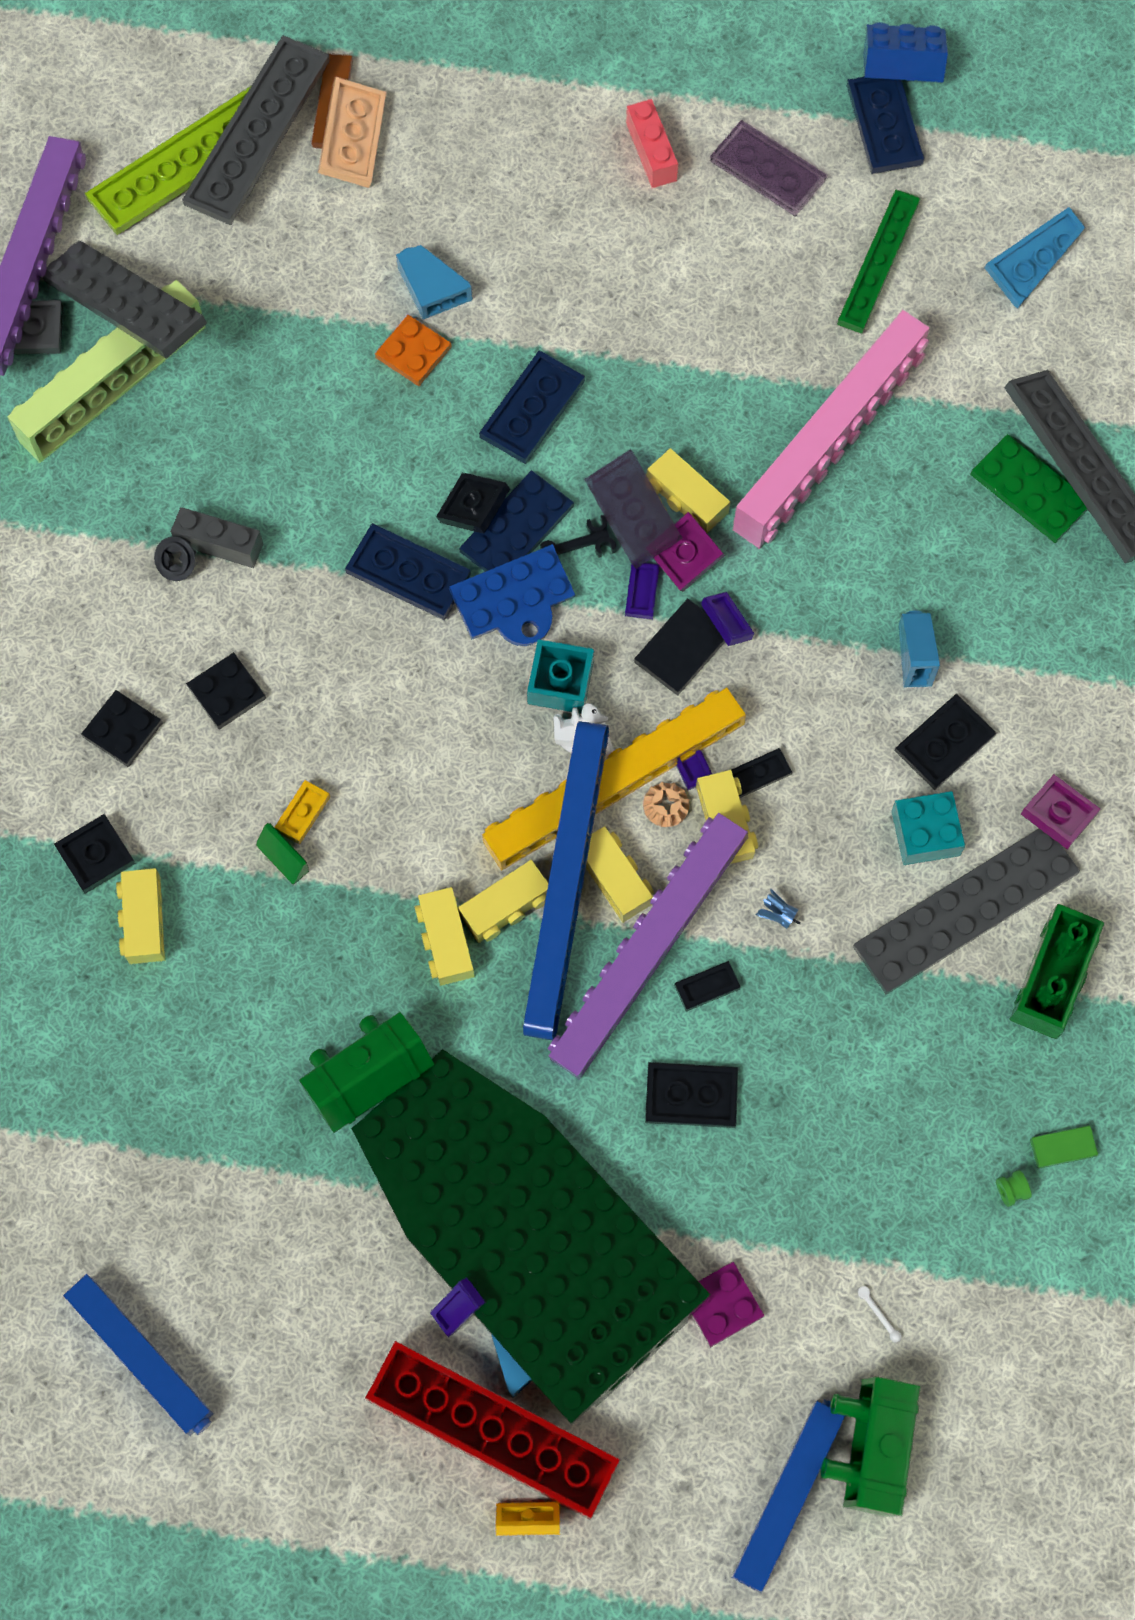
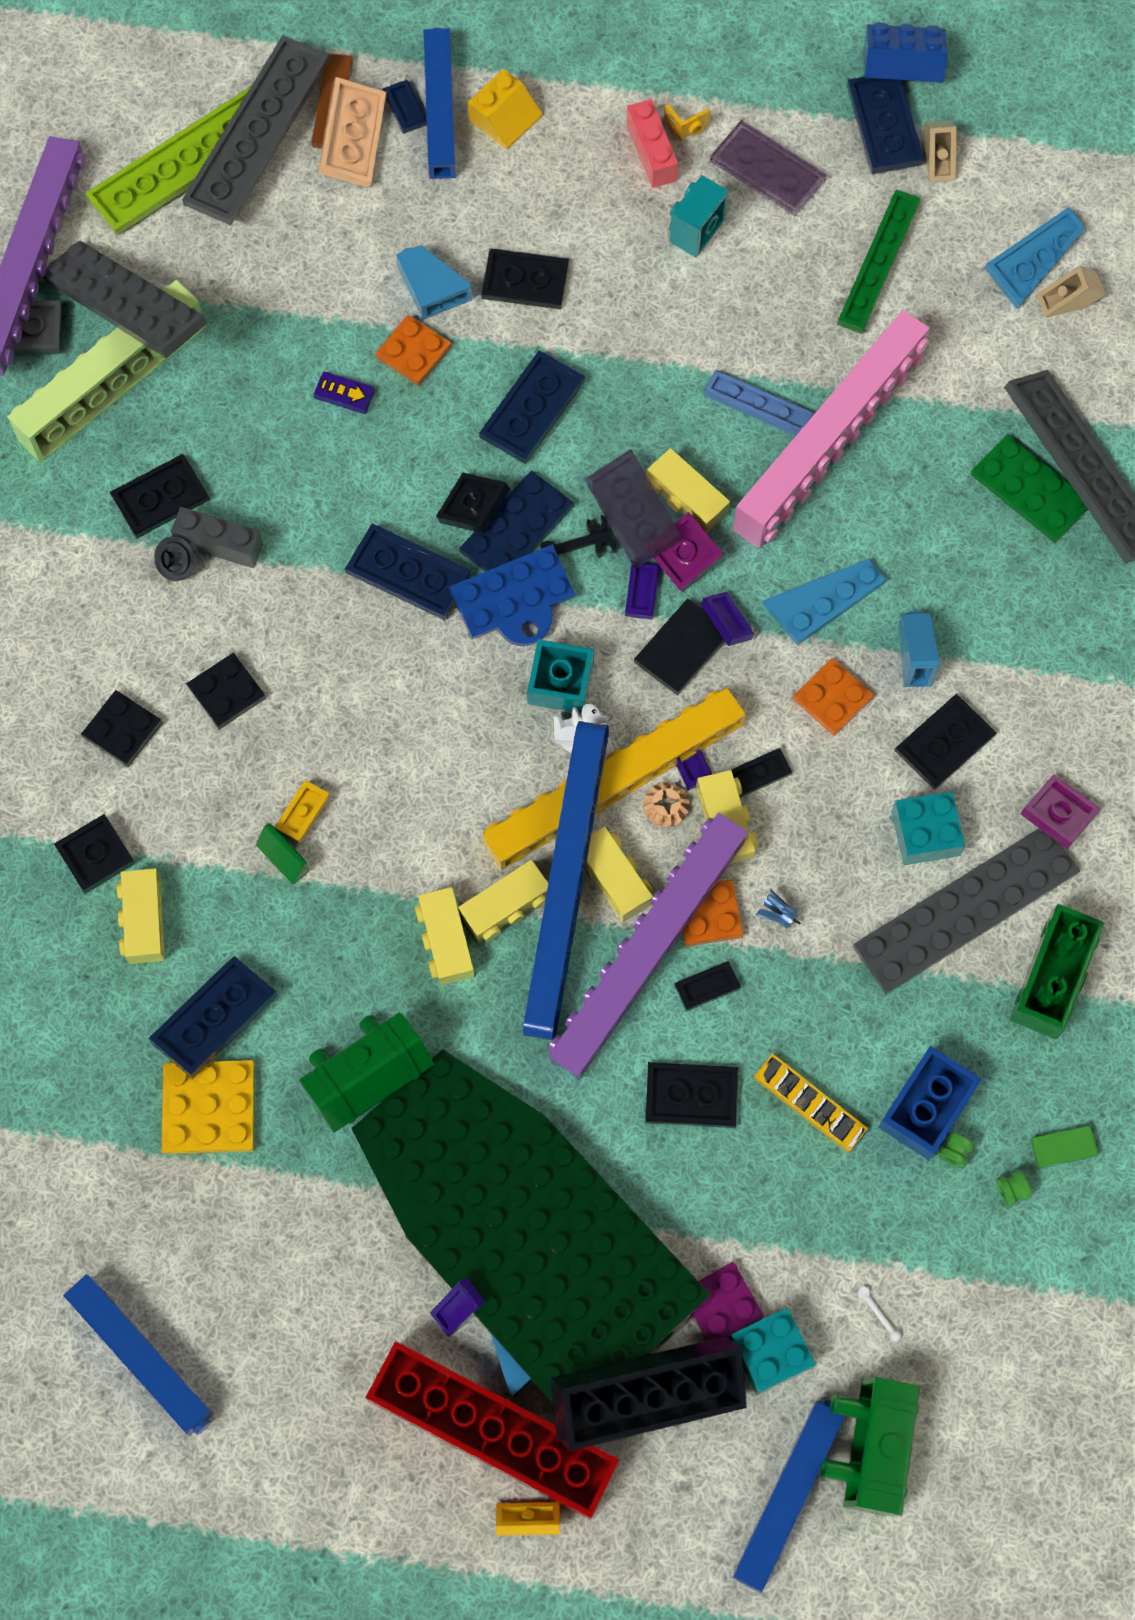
none -> black tile [110,454,210,539]
none -> dark blue plate [149,956,277,1079]
none -> yellow plate [161,1060,255,1154]
none -> dark purple tile [313,371,375,414]
none -> dark blue tile [383,80,427,134]
none -> blue brick [423,28,456,179]
none -> yellow slope [468,69,543,150]
none -> black tile [481,248,569,310]
none -> black brick [550,1336,747,1451]
none -> yellow bracket [664,104,711,141]
none -> teal brick [668,175,729,258]
none -> orange plate [682,880,743,947]
none -> medium blue tile [703,370,814,436]
none -> teal brick [729,1307,816,1396]
none -> tile [753,1053,868,1153]
none -> dark azure wing [763,559,886,646]
none -> orange plate [792,658,874,736]
none -> blue brick [878,1046,982,1161]
none -> tan slope [924,120,957,182]
none -> bright green wheel [937,1132,975,1169]
none -> tan slope [1036,265,1106,318]

